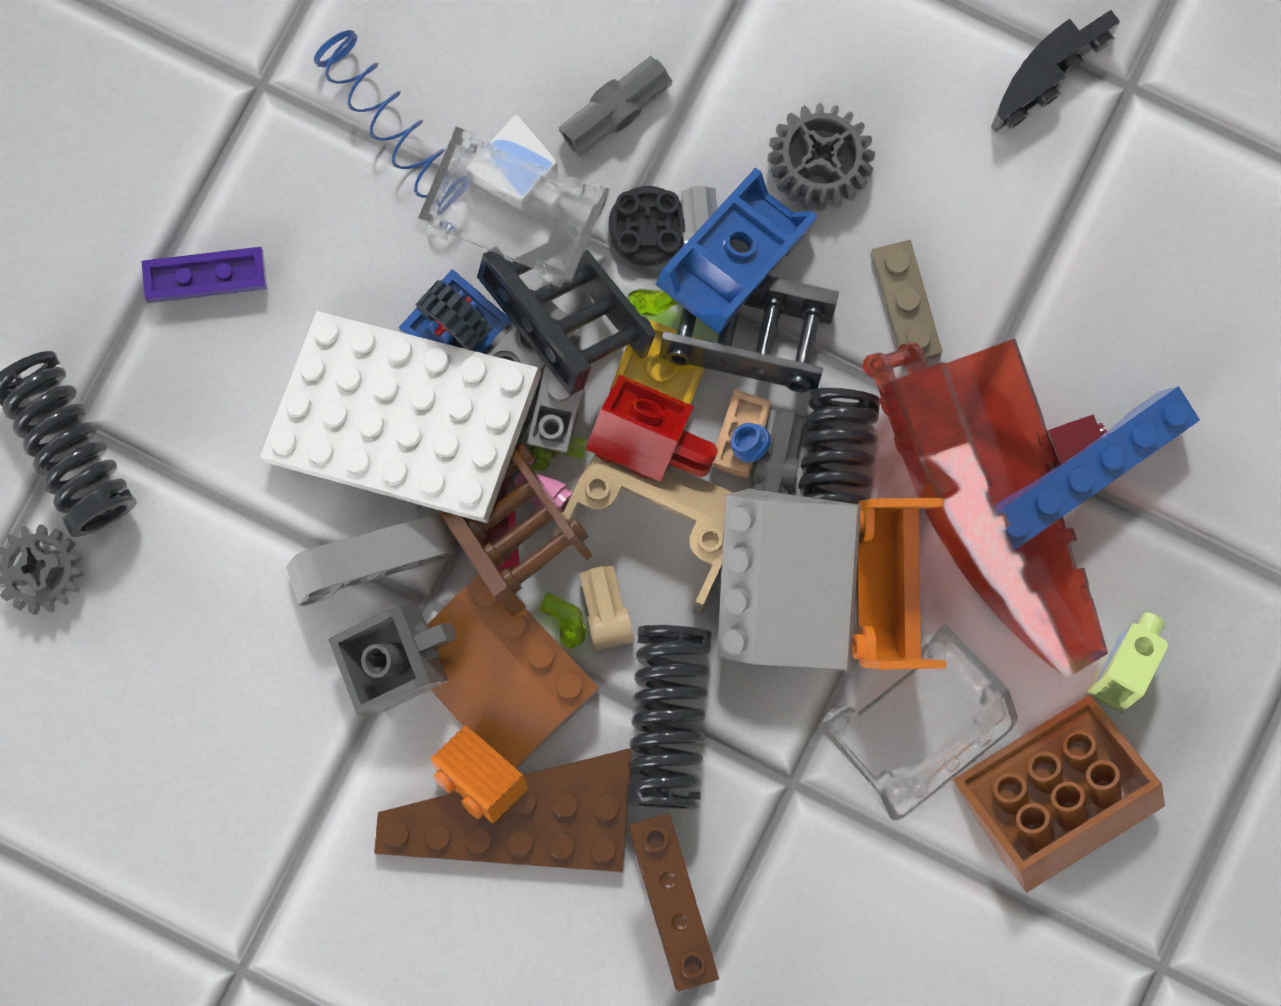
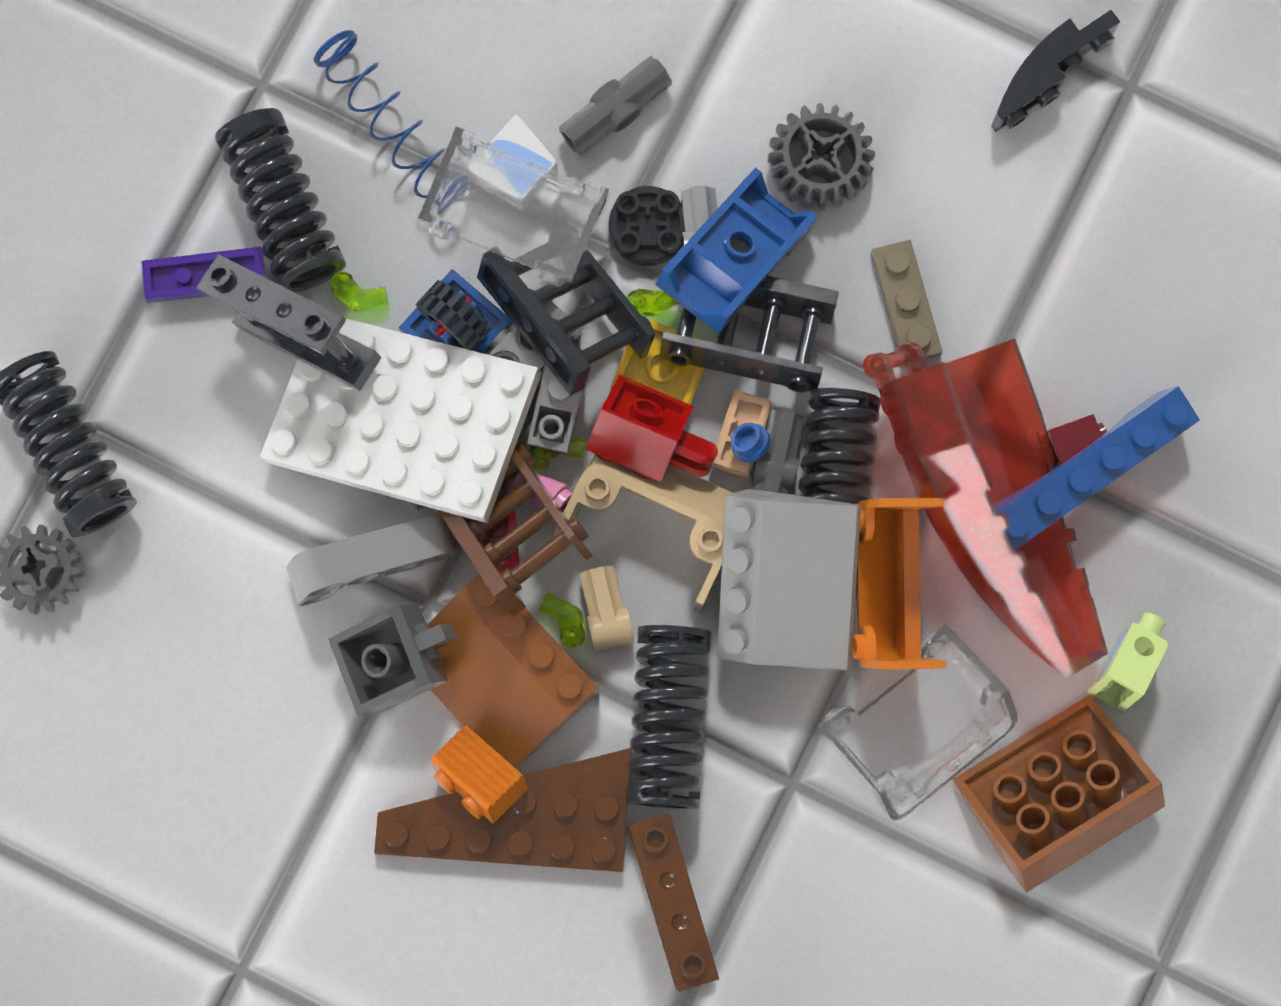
none -> fence [196,254,382,391]
none -> black piece [215,108,346,293]
none -> clear neon green arm [331,272,389,311]

